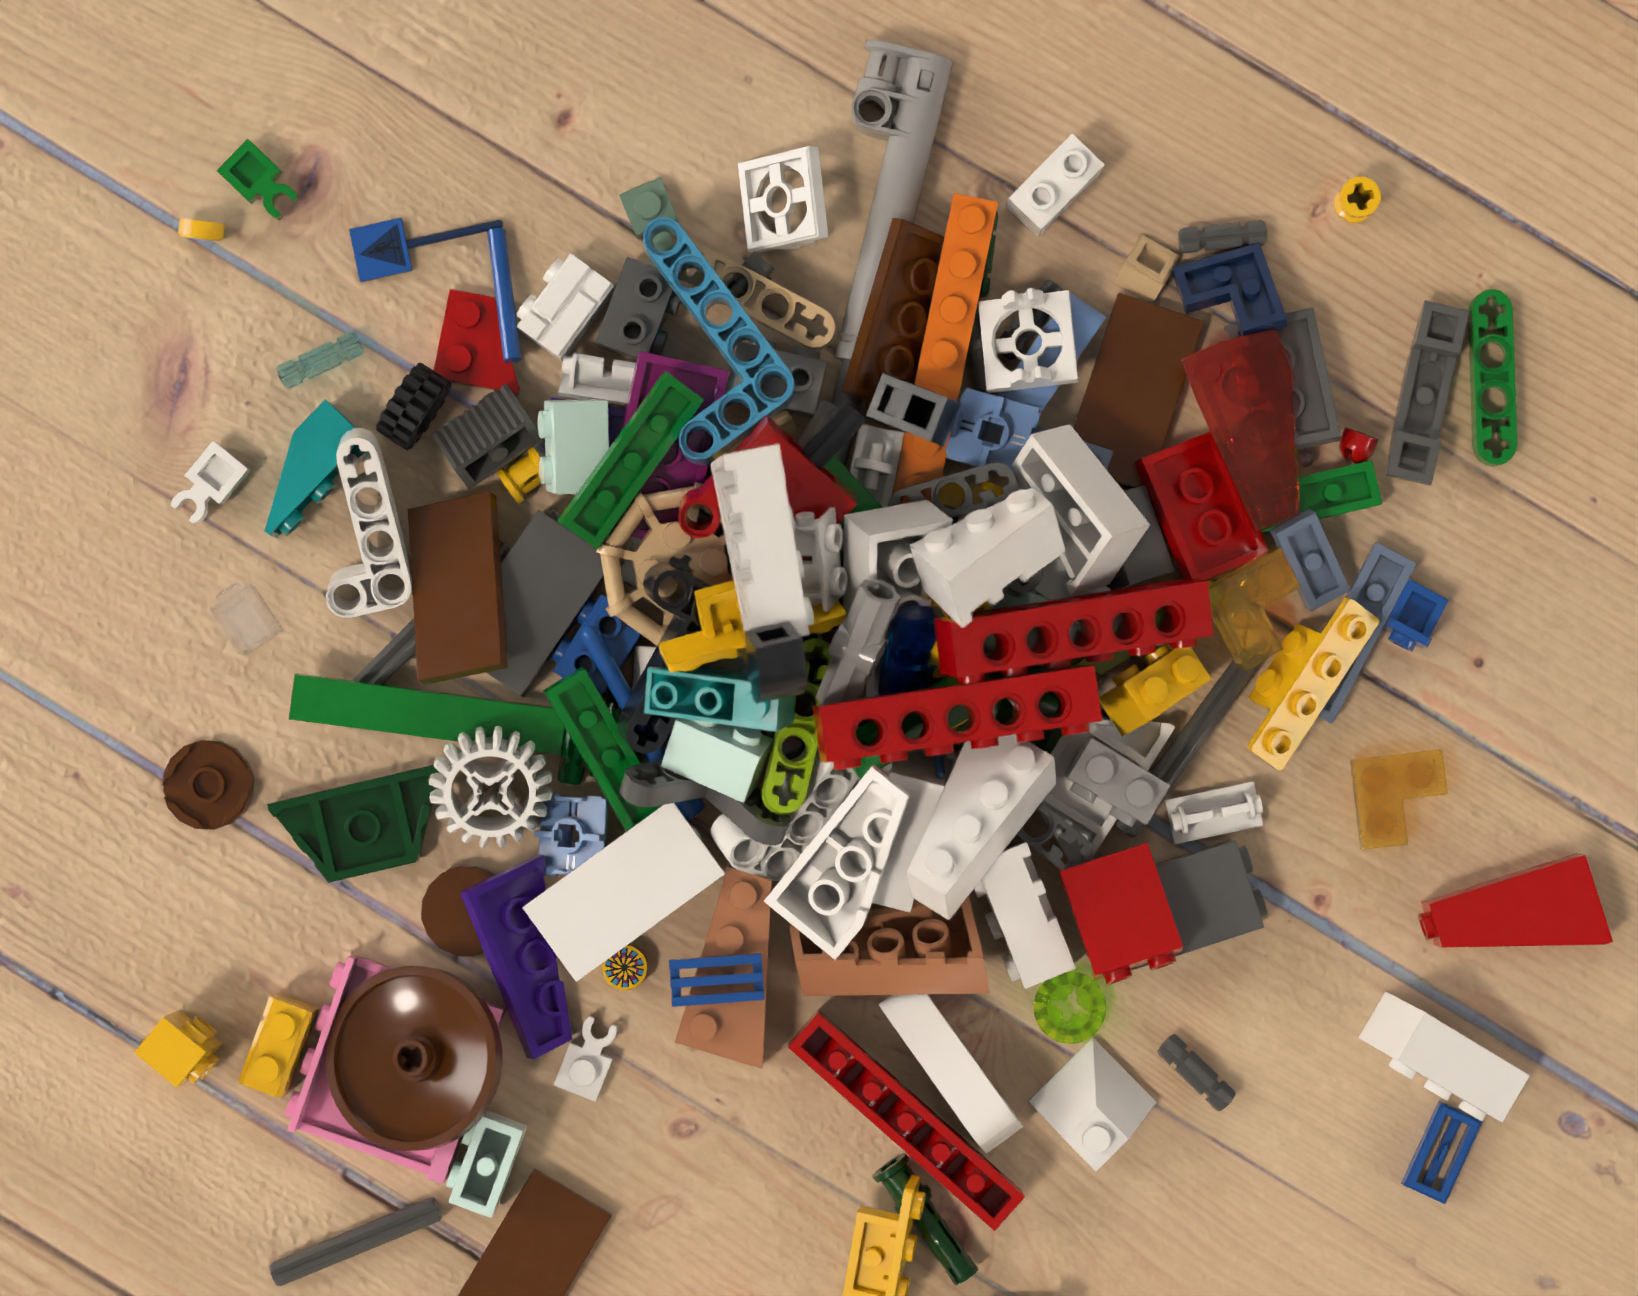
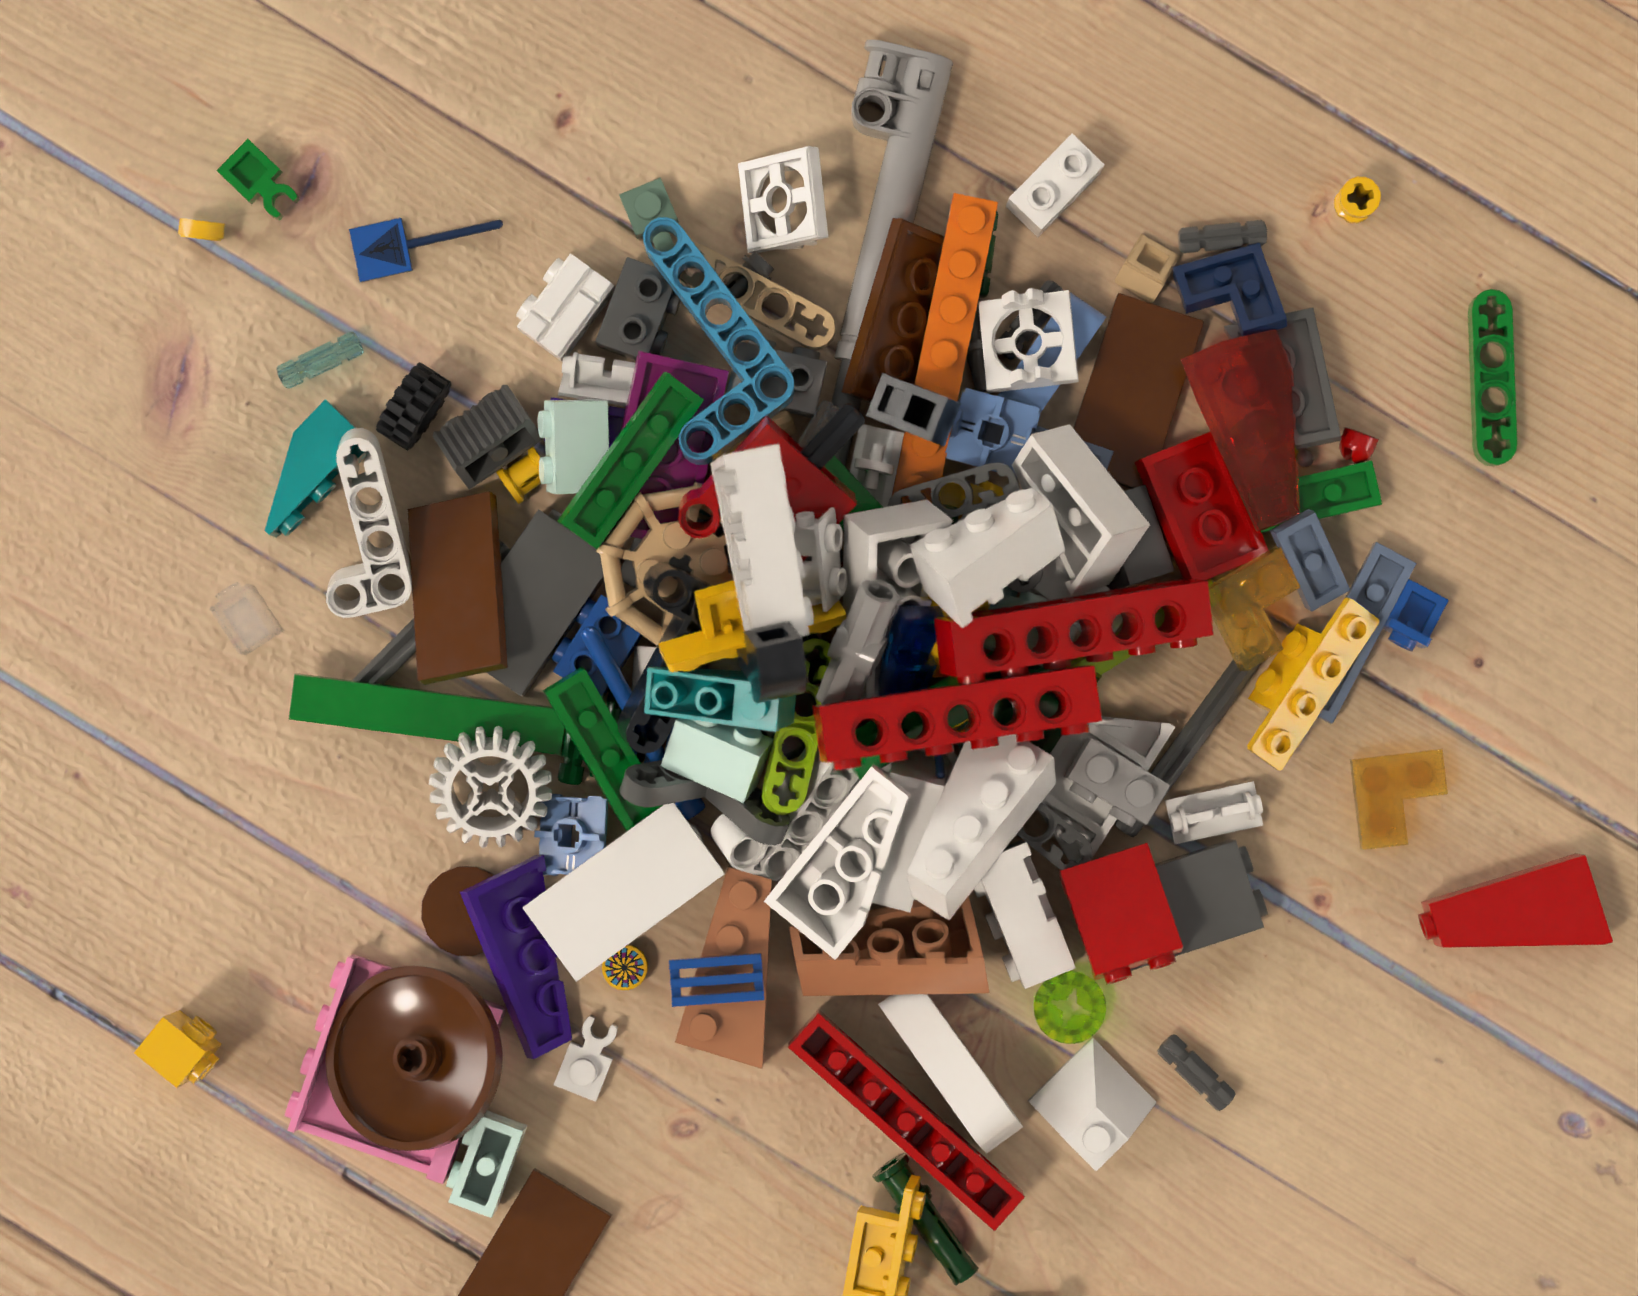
reddish brown tile [162,740,254,830] -> none
white plate [171,441,251,525] -> none
yellow brick [238,993,319,1098] -> none
dark green wing [267,765,438,883] -> none
dark grey axle [269,1197,442,1286] -> none
red wing [434,289,520,395] -> none
blue bar [487,228,522,363] -> none
yellow brick [1099,643,1212,736] -> none
white wedge [1358,991,1530,1123] -> none
dark grey slope [1386,300,1469,486] -> none
blue tile [1401,1101,1483,1204] -> none

